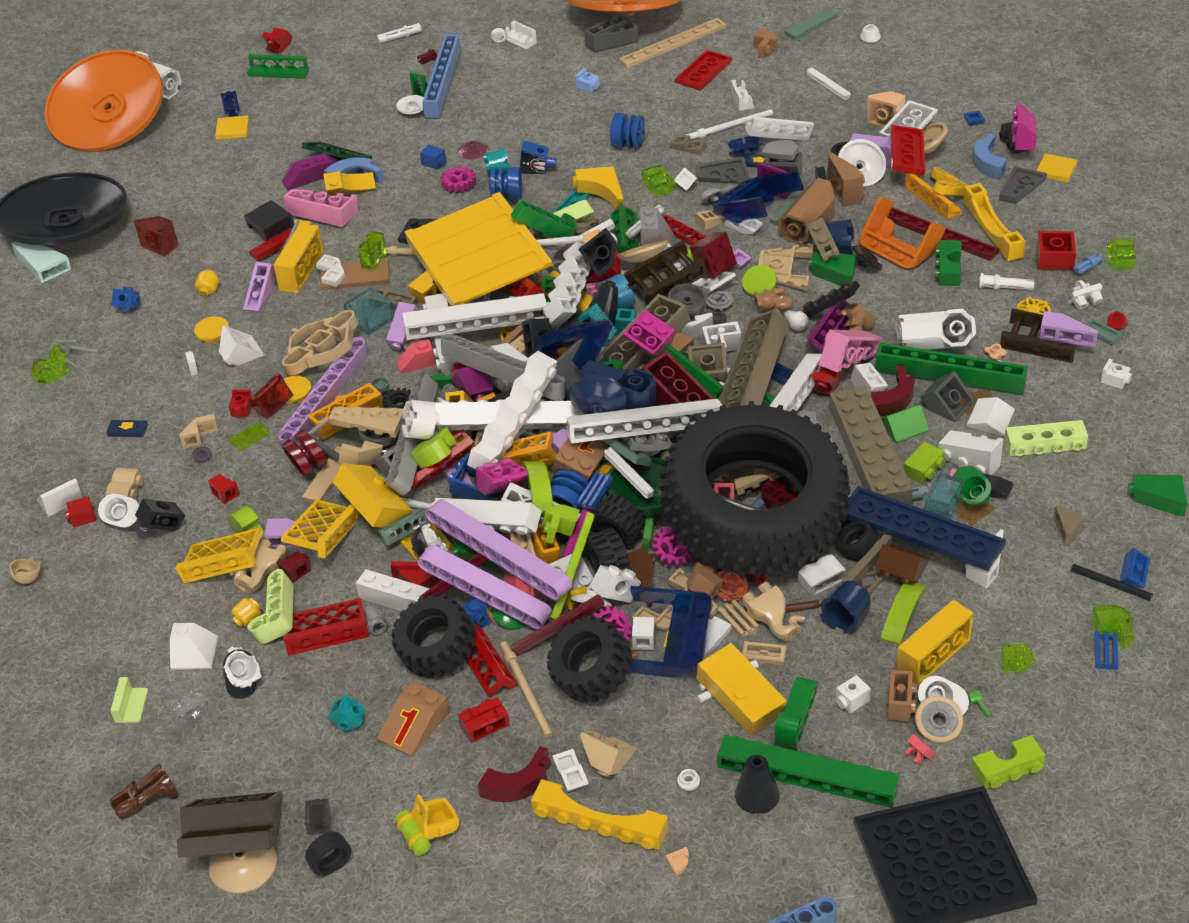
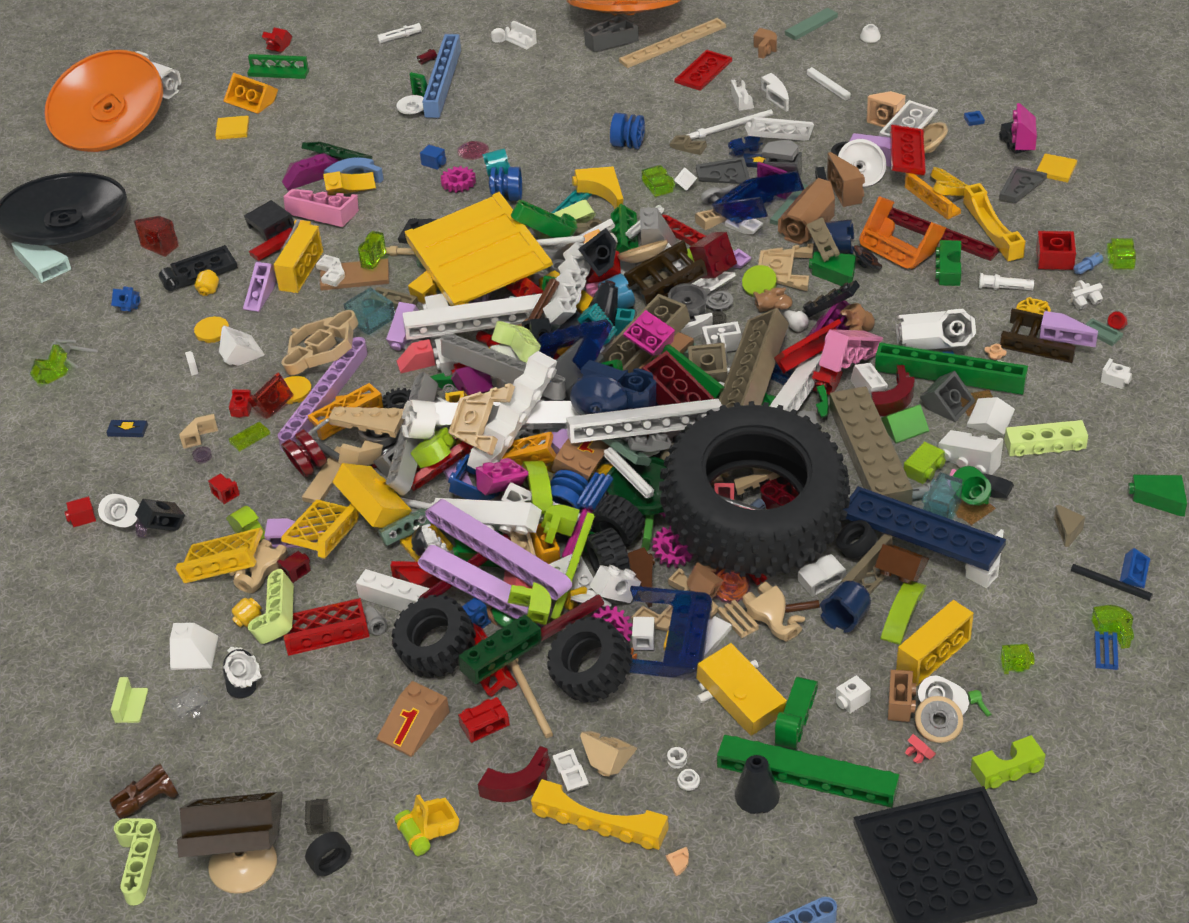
tan hair [9,558,40,584] -> none
white slope [36,479,83,517] -> none
tan brick [106,468,143,500] -> none
clear blue hips [221,91,240,117] -> none
teal brick [327,694,366,731] -> none
sand green wheel [371,377,391,399] -> none
torso [520,141,557,174] -> none
light blue brick [575,68,600,93] -> none
tan tile [742,641,786,665] -> none
medium blue arch [973,133,1007,180] -> none
none -> yellowish green beam [114,818,160,906]
none -> black hinge [159,245,238,291]
none -> light orange slope [223,73,278,114]
none -> tan wing [448,383,515,455]
none -> dark green brick [459,614,542,685]
none -> red axle [476,330,500,347]
none -> yellowish green beam [492,321,541,363]
none -> lime brick [508,582,551,625]
none -> reddish brown axle [528,278,560,320]
none -> white bush [667,747,687,769]
none -> white slope [761,73,789,112]
none -> red fence [774,319,841,374]
none -> green slope [816,385,829,418]

